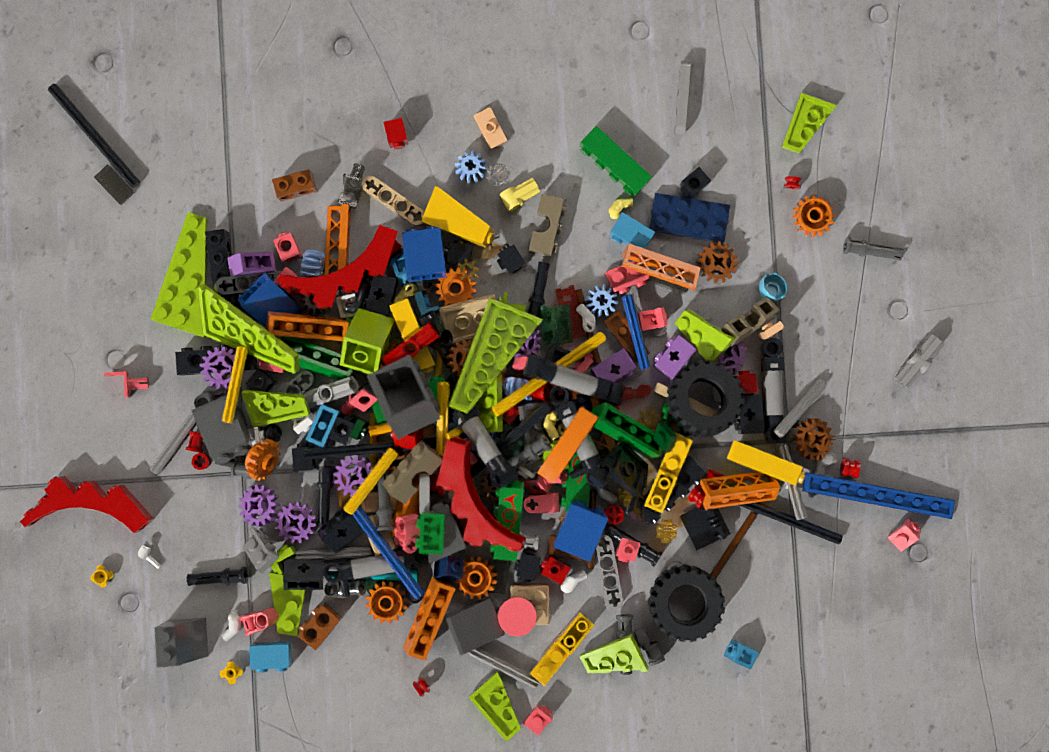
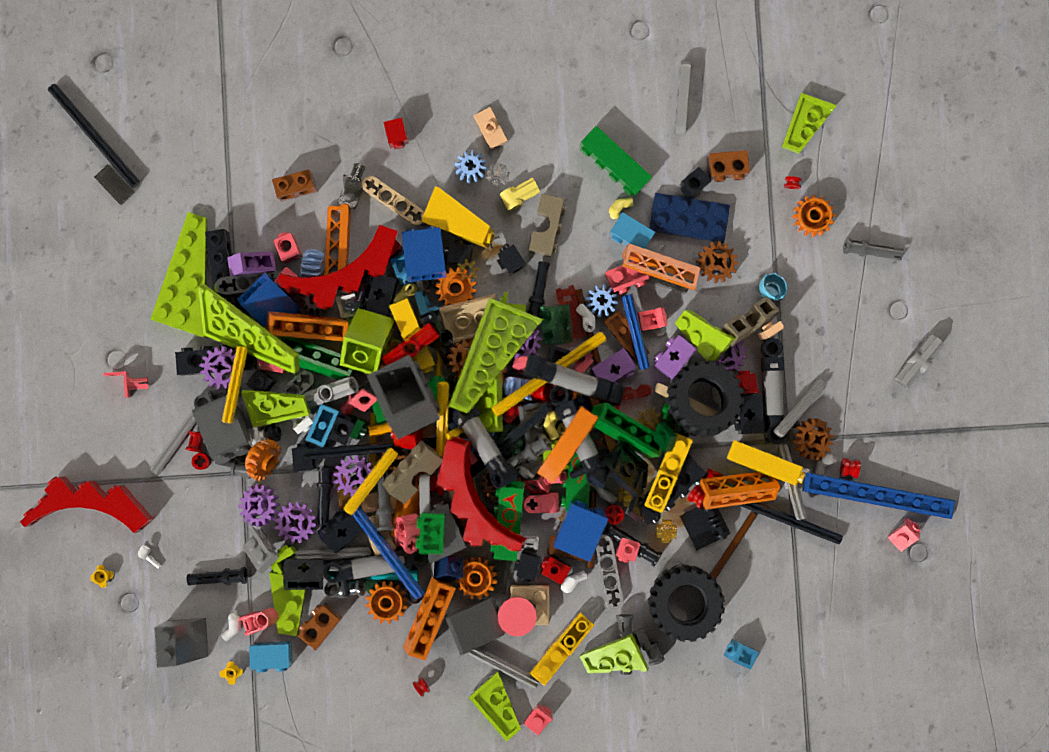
none -> dark orange brick [707,150,750,182]

